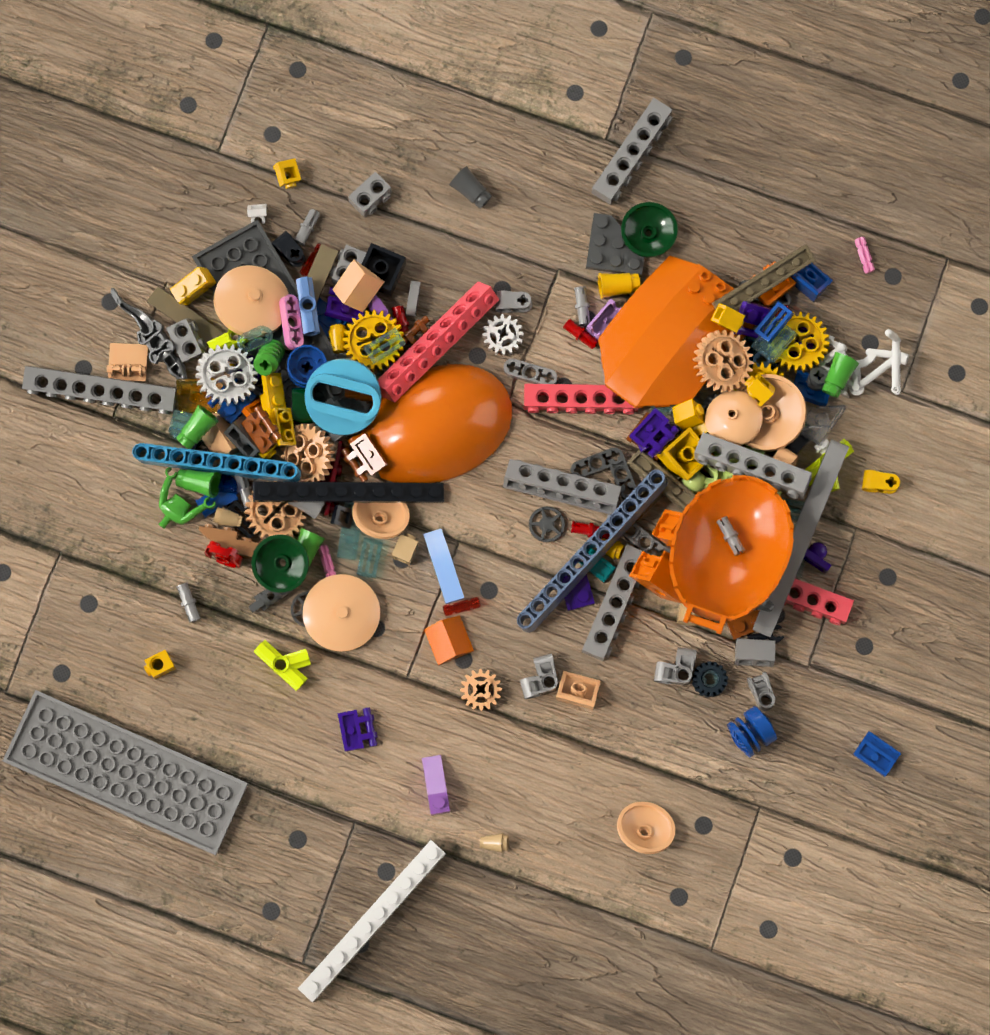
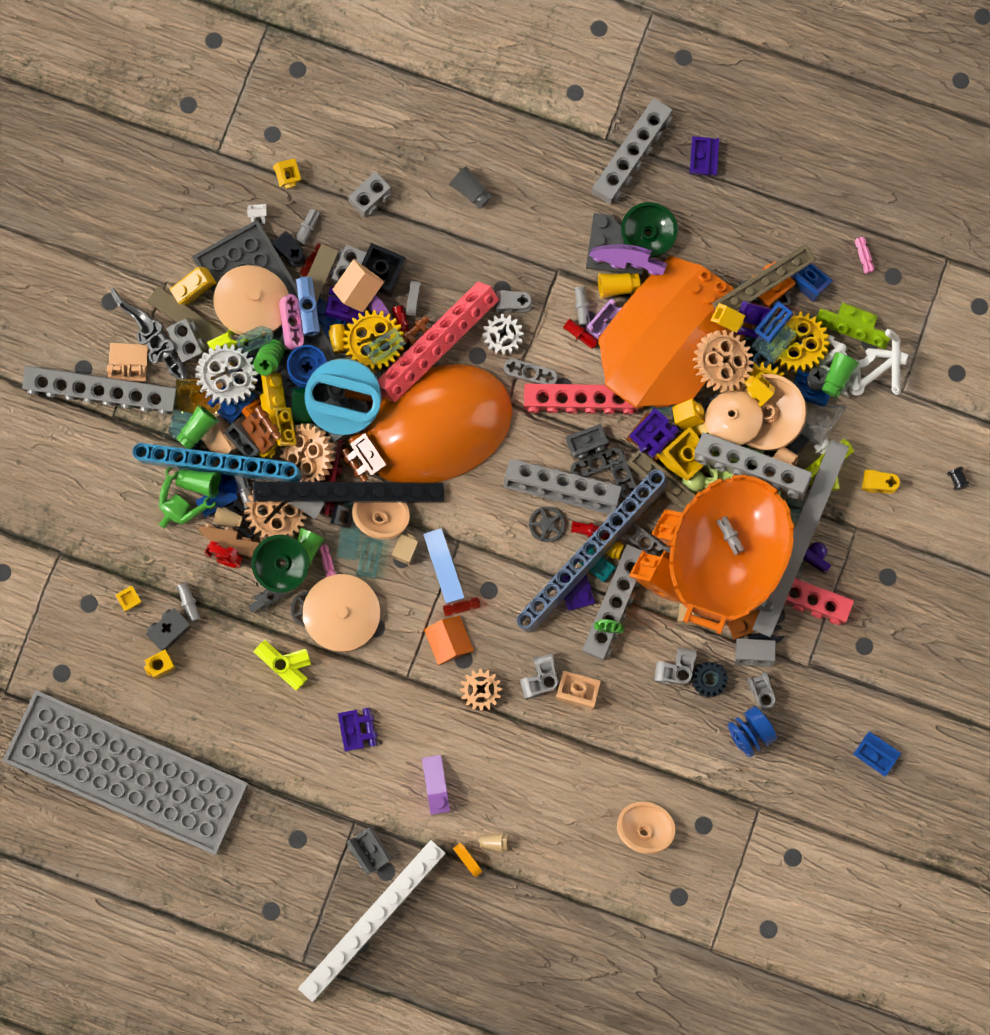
none -> yellow plate [115,585,142,613]
none -> dark grey brick [146,608,192,651]
none -> dark grey bracket [347,826,392,875]
none -> light orange beam [453,842,483,878]
none -> dark grey bracket [565,424,610,460]
none -> medium lavender slope [589,244,667,275]
none -> bright green gear [594,619,625,634]
none -> dark purple plate [689,136,719,176]
none -> lime bracket [816,302,890,349]
none -> black bush [947,467,970,491]

